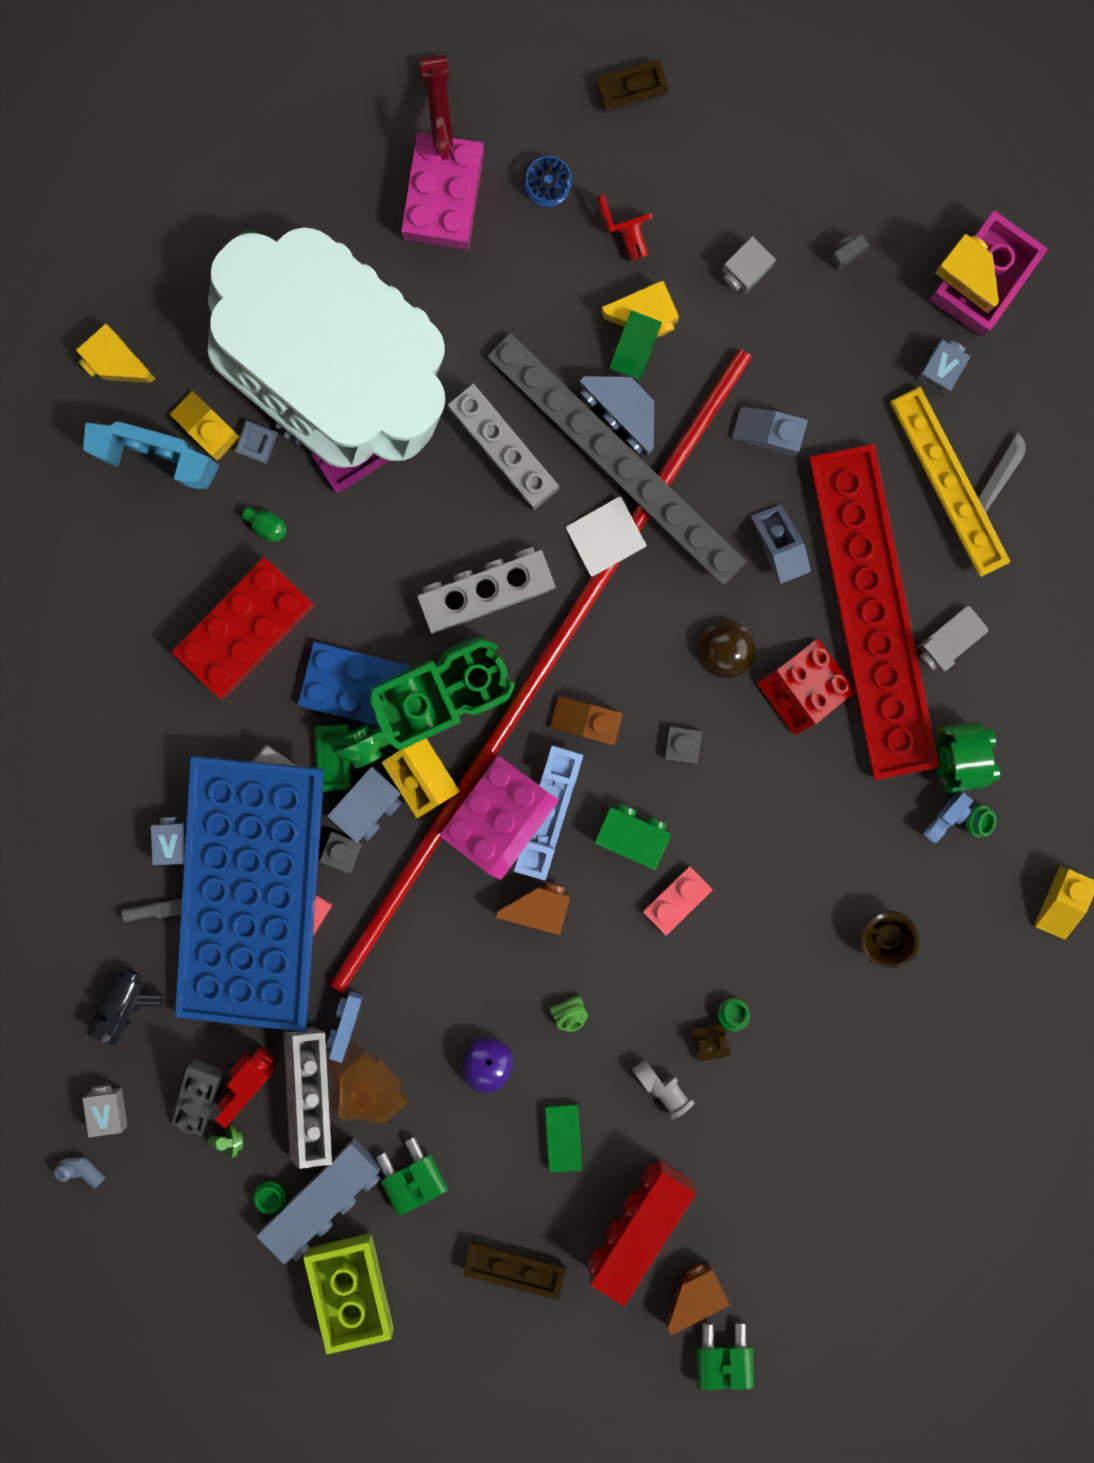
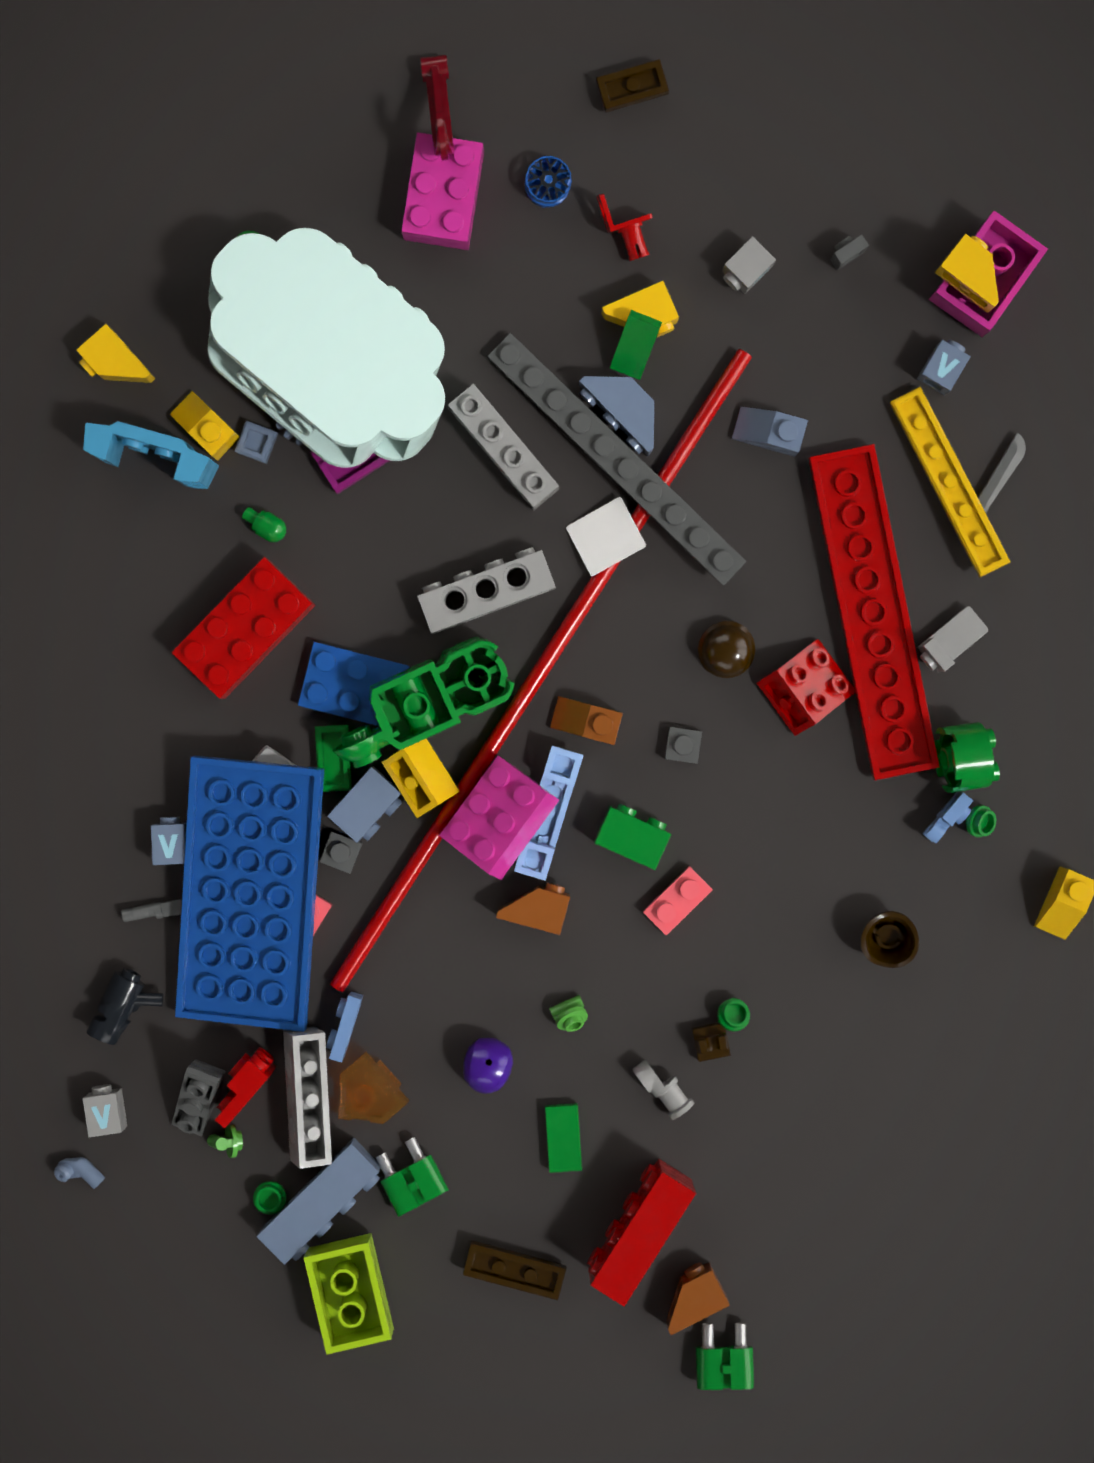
sand blue slope [751,504,811,584] -> none

